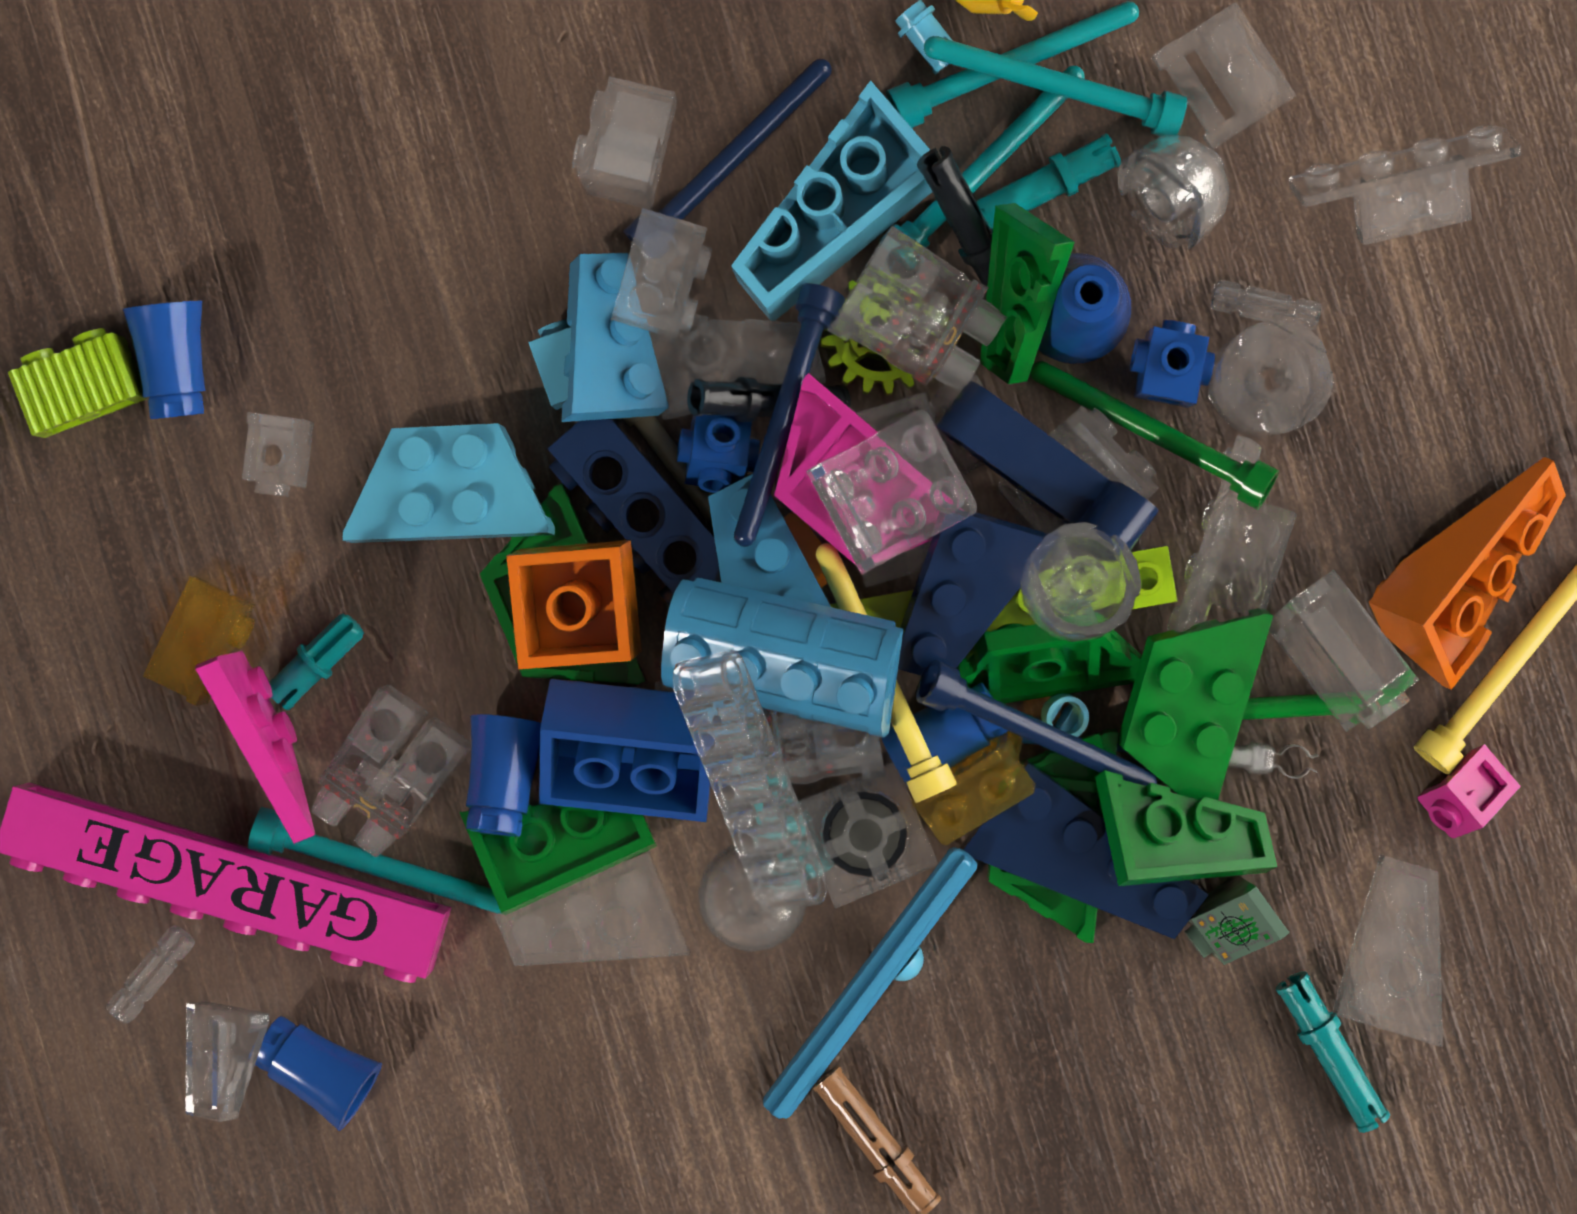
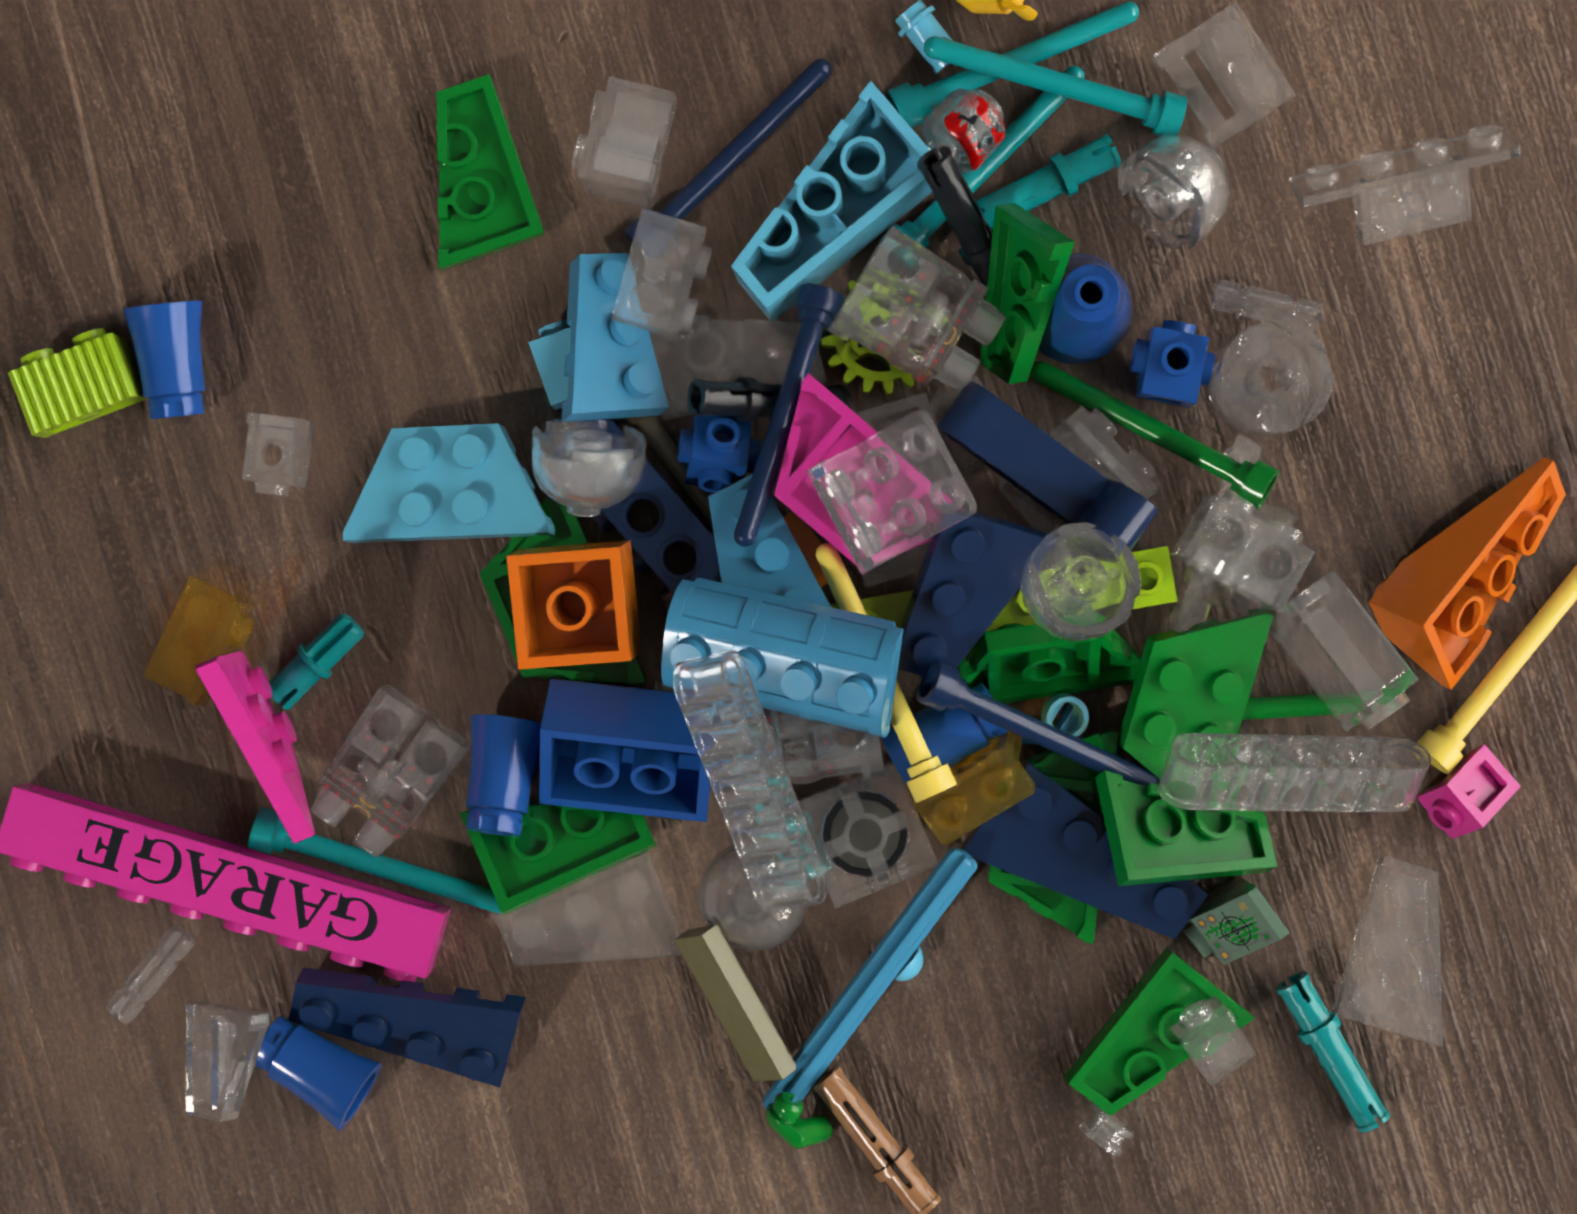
none -> dark blue wing [289,967,526,1088]
none -> green wing [436,74,546,272]
none -> clear cylinder [531,419,647,517]
none -> olive tile [674,925,797,1082]
none -> green arm [766,1092,832,1149]
none -> clear head [922,89,1005,173]
none -> green wing [1063,947,1255,1116]
none -> clear bush [1079,1105,1136,1157]
none -> clear beam [1158,733,1431,812]
none -> clear bracket [1170,996,1257,1087]
none -> clear brick [1171,491,1315,612]

